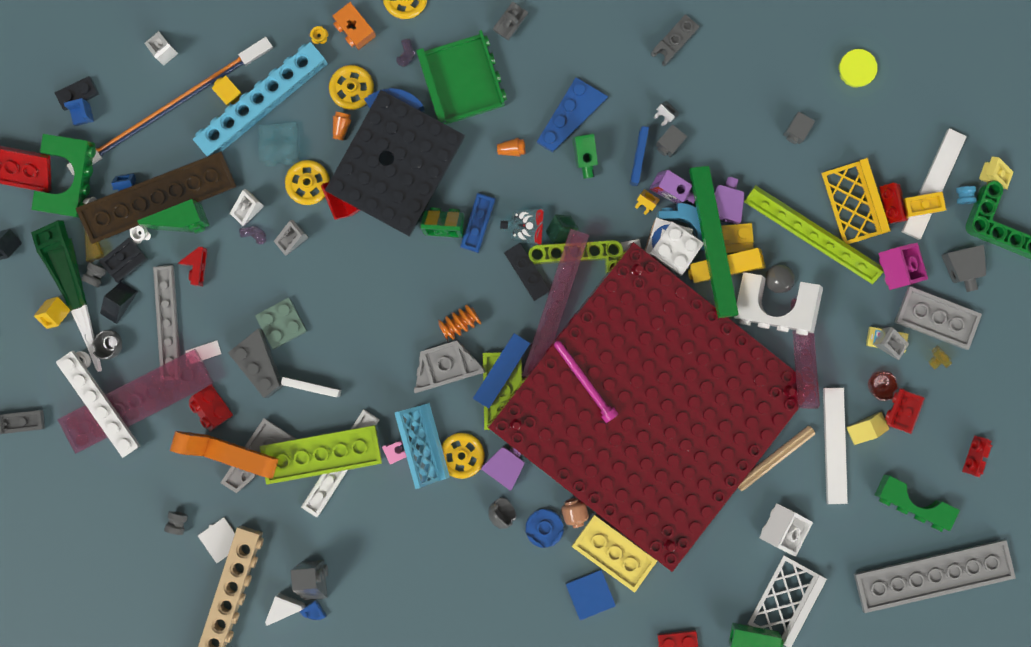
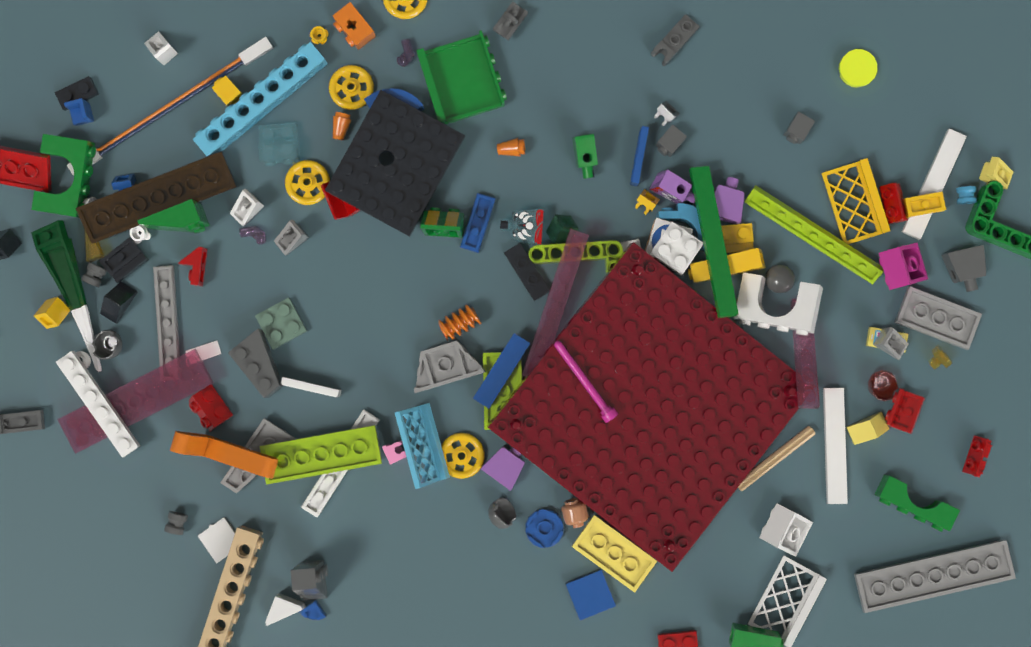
blue wing [537,78,608,152] -> none

